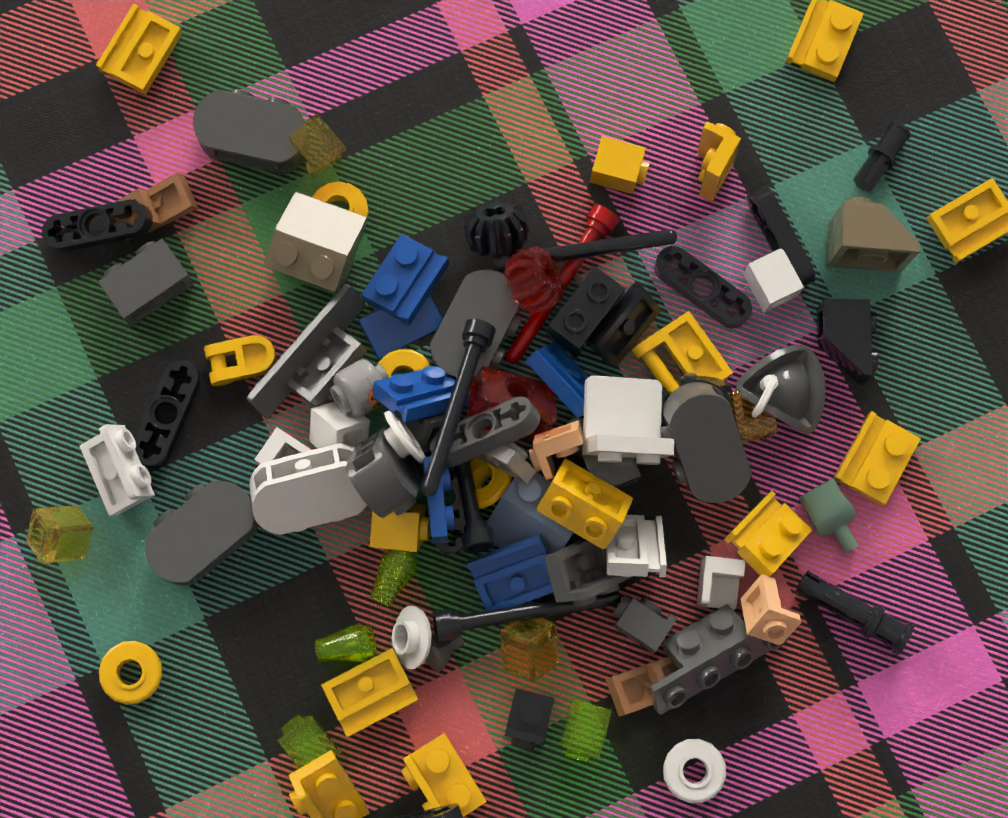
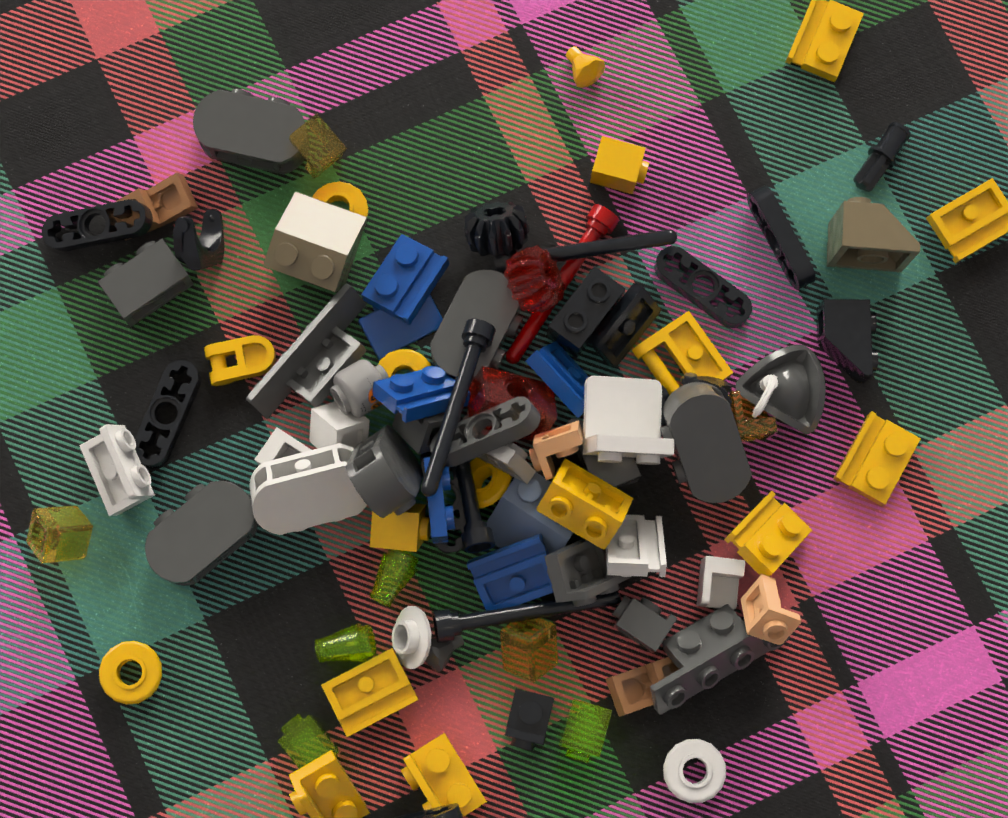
yellow plate [96,3,183,95] -> none
white piece [384,411,425,464] -> none
yellow bracket [697,122,741,202] -> none
white panel [743,249,804,313] -> none
black pin [795,570,915,655] -> none
sand green piece [798,478,858,553] -> none
none -> black helmet [173,209,225,271]
none -> yellow rock [565,46,605,88]

